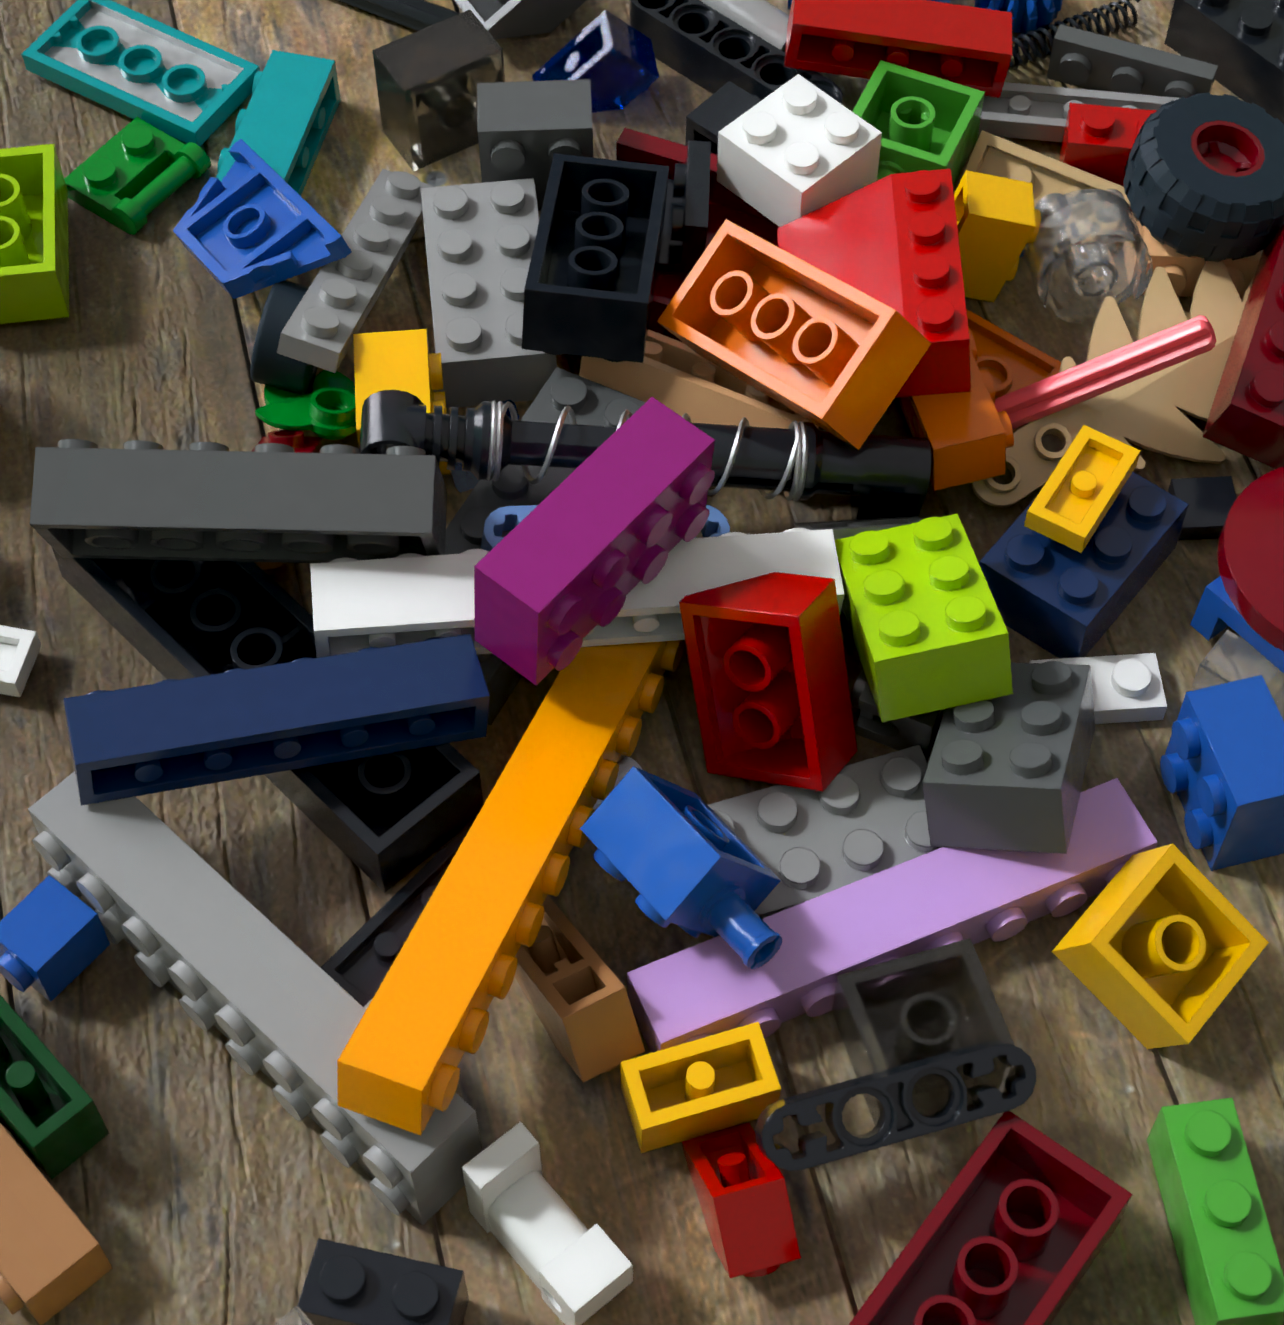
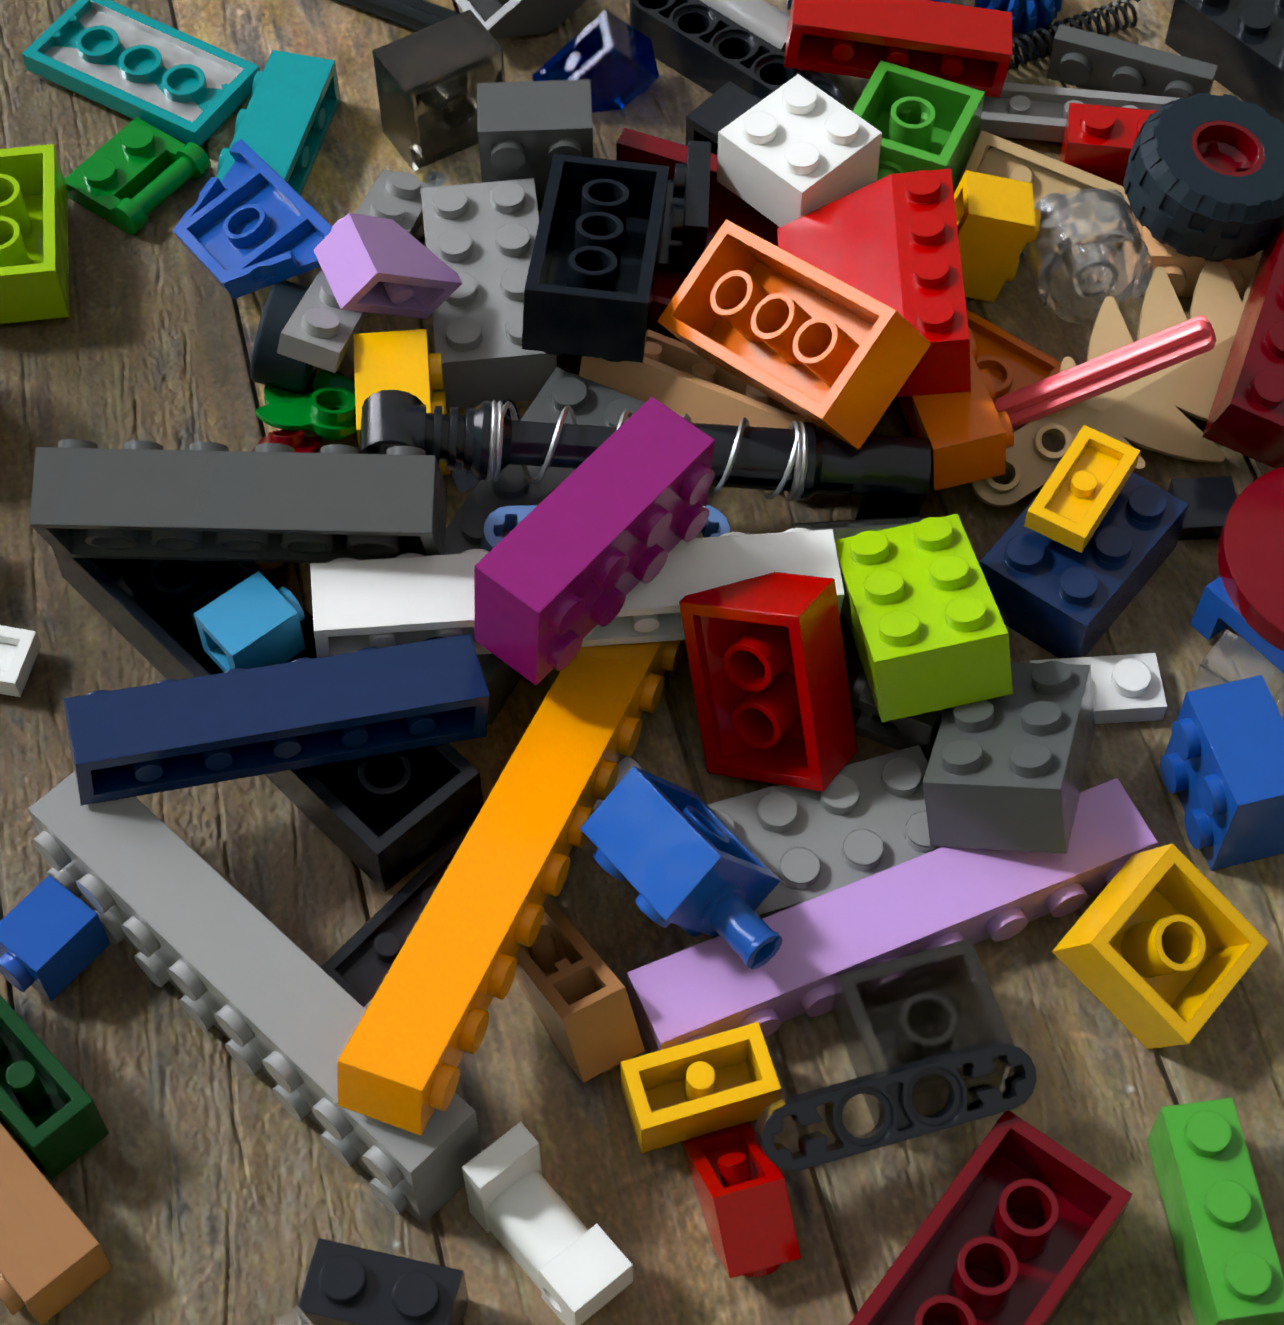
none -> dark azure brick [194,571,306,672]
none -> lavender slope [313,213,463,319]

